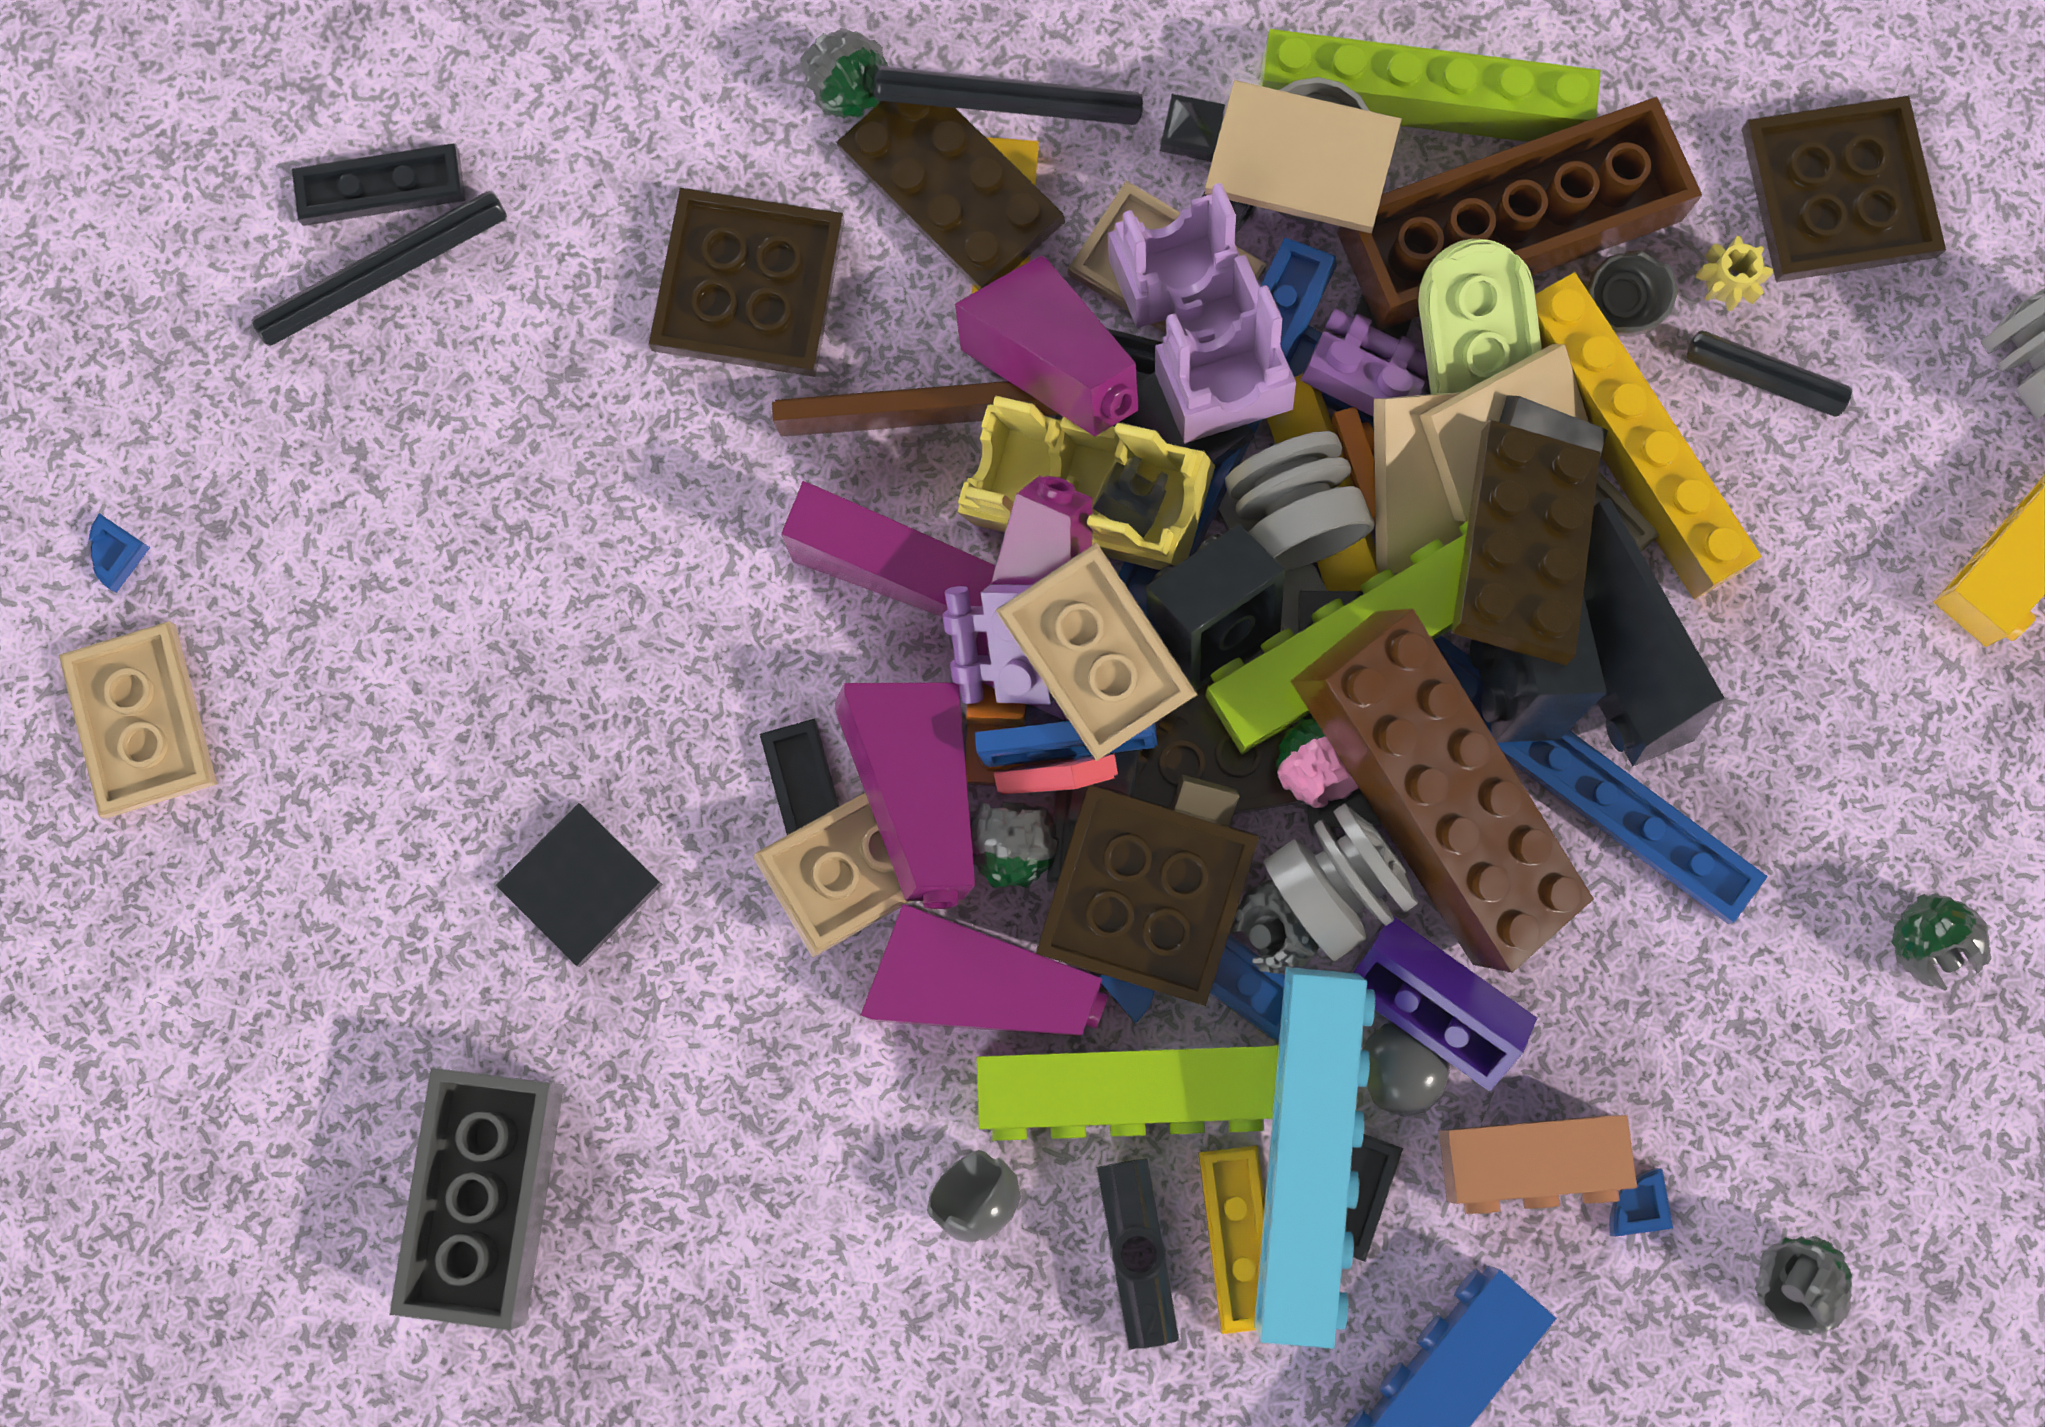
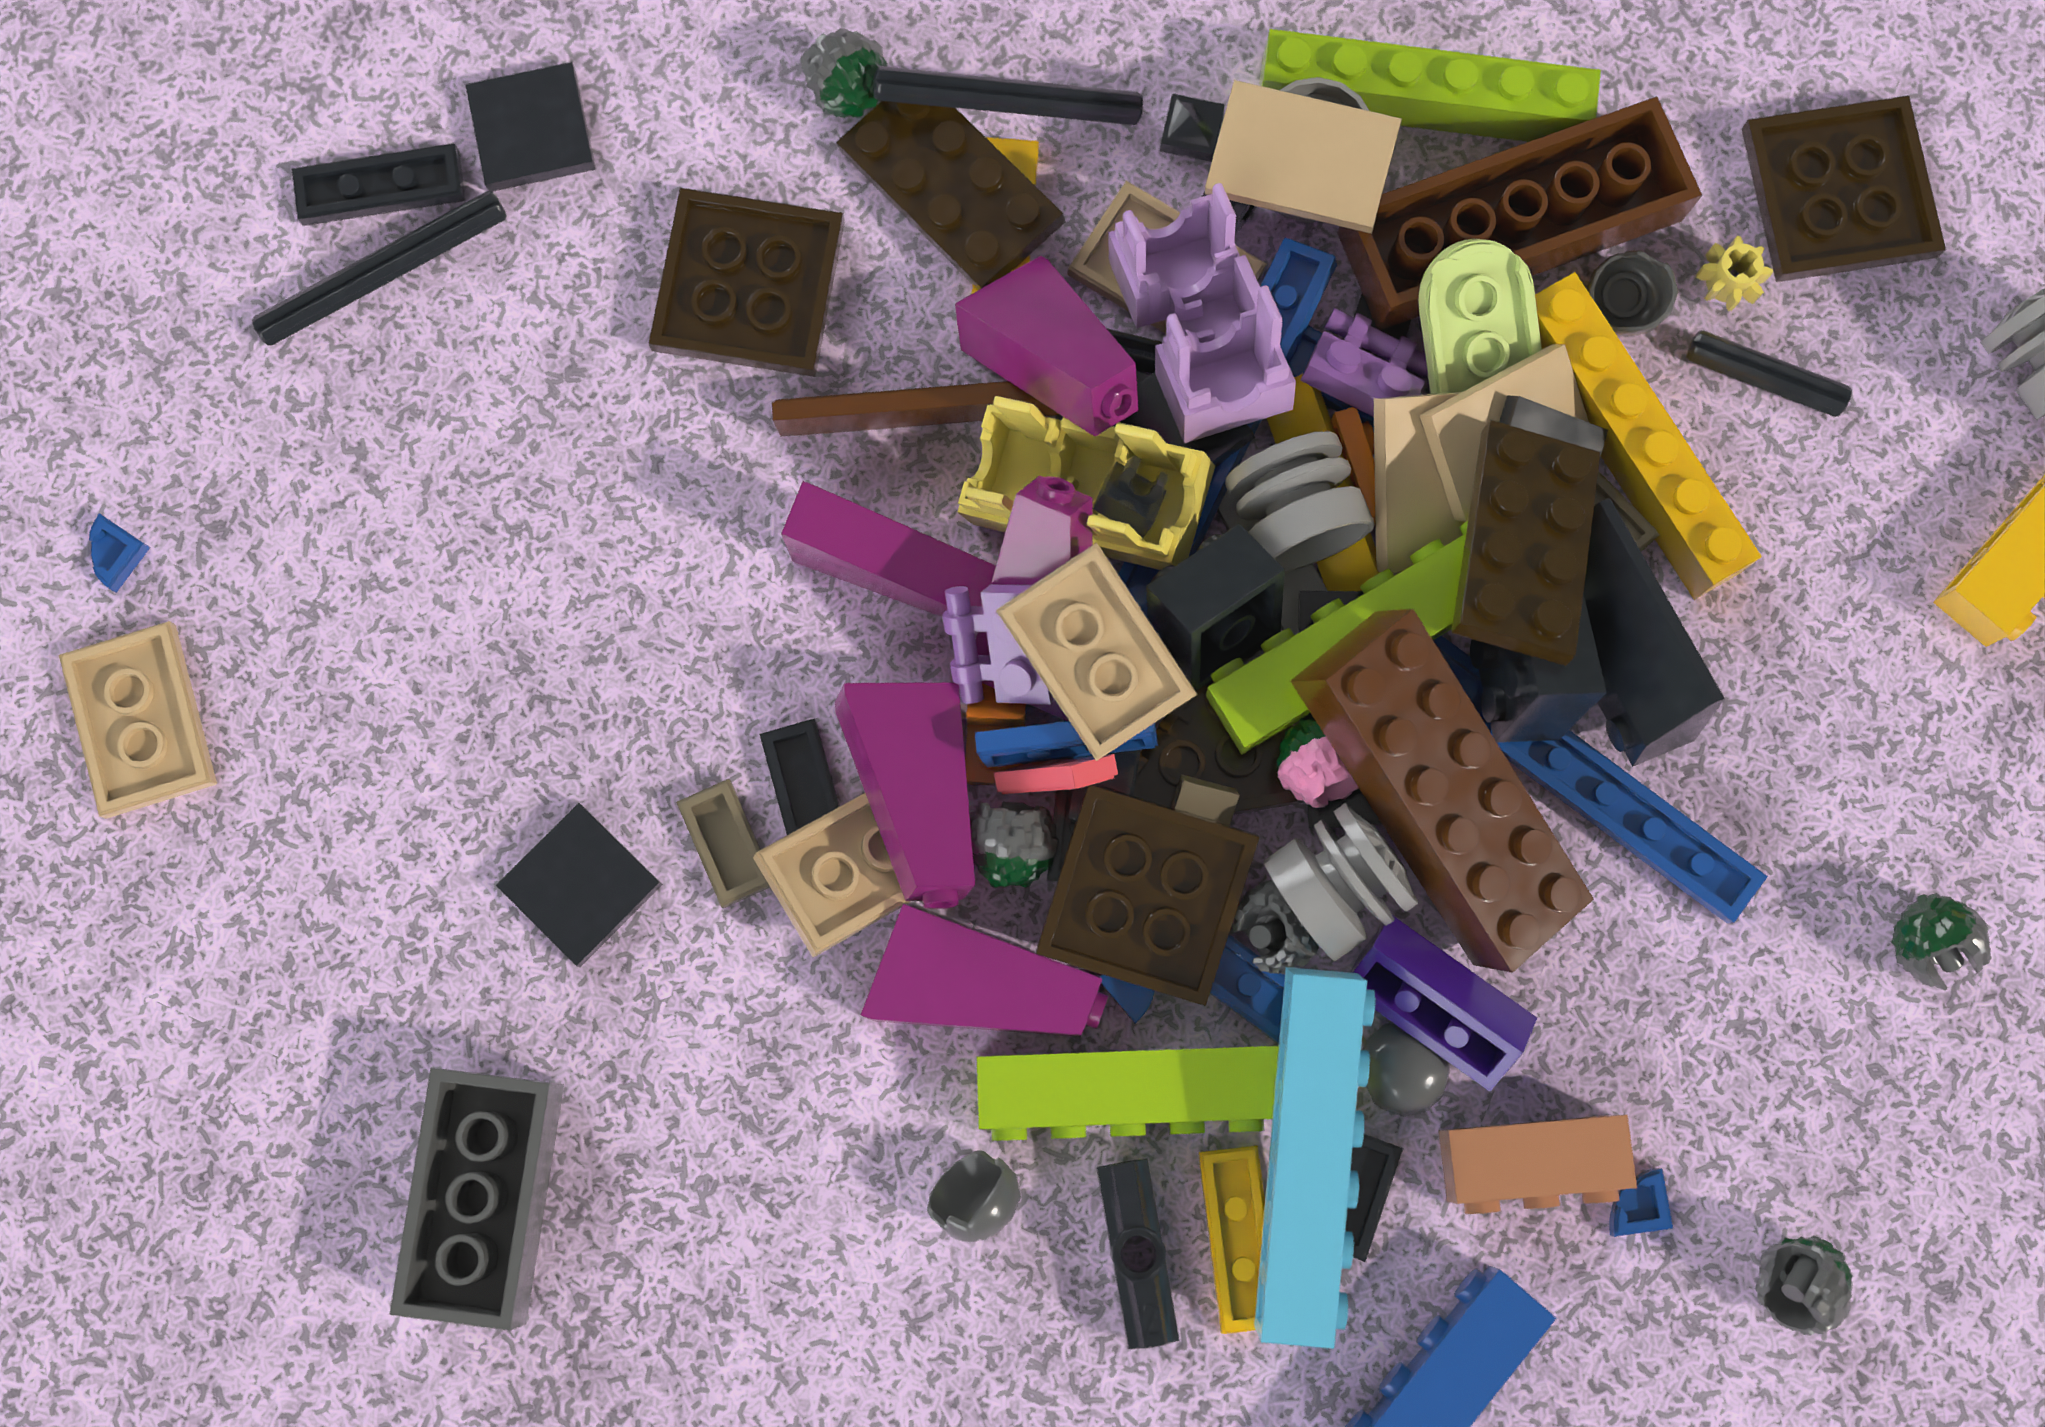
none -> black tile [465,62,596,192]
none -> dark tan tile [676,779,770,908]

